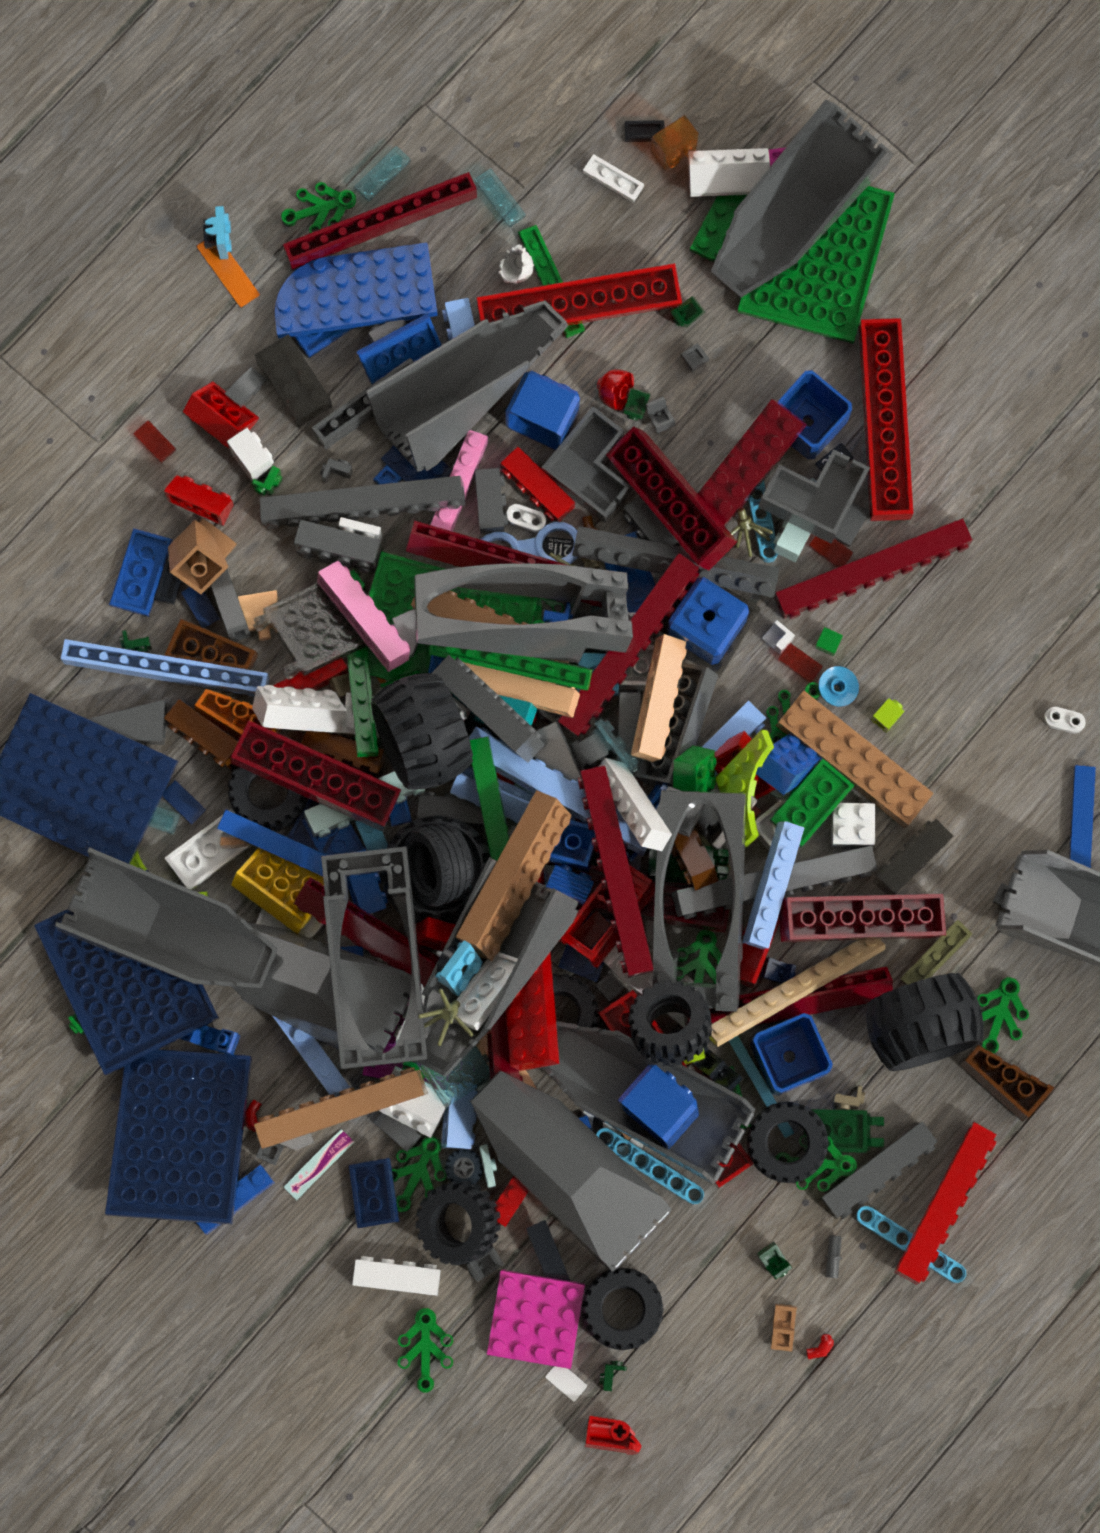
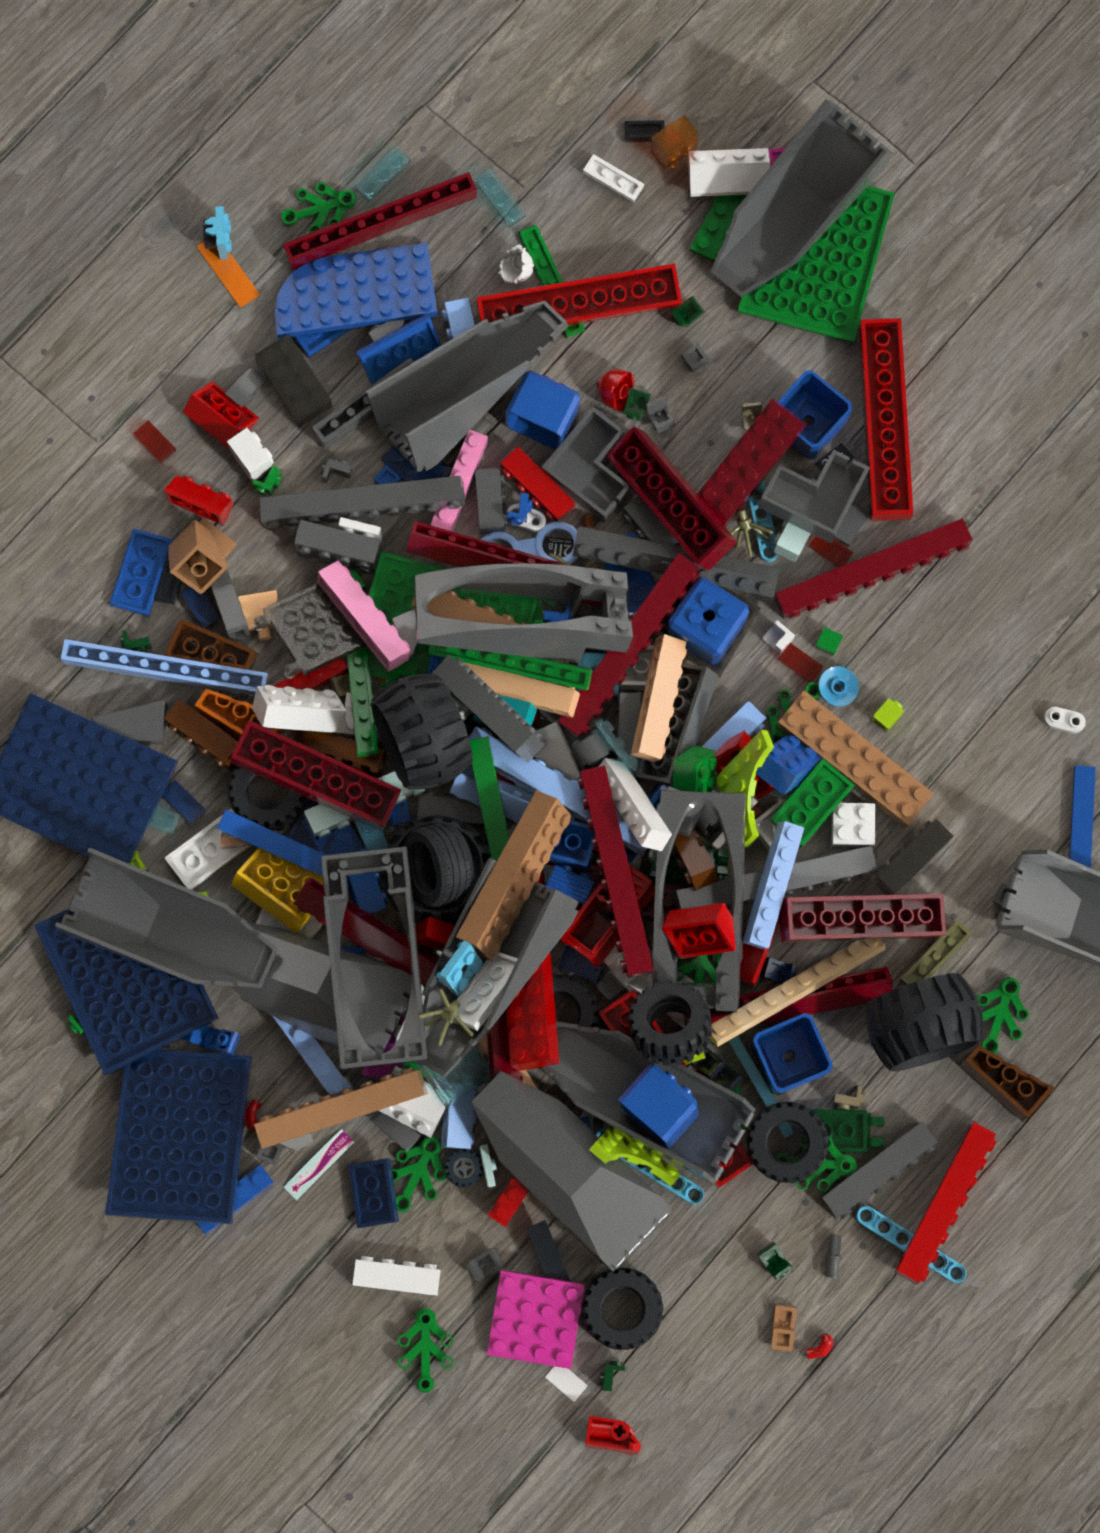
black tyre [415,1181,501,1265] -> none
none -> blue bracket [507,493,532,525]
none -> lime plate [589,1126,681,1187]
none -> red slope [662,903,736,958]
none -> dark tan bracket [742,402,762,432]

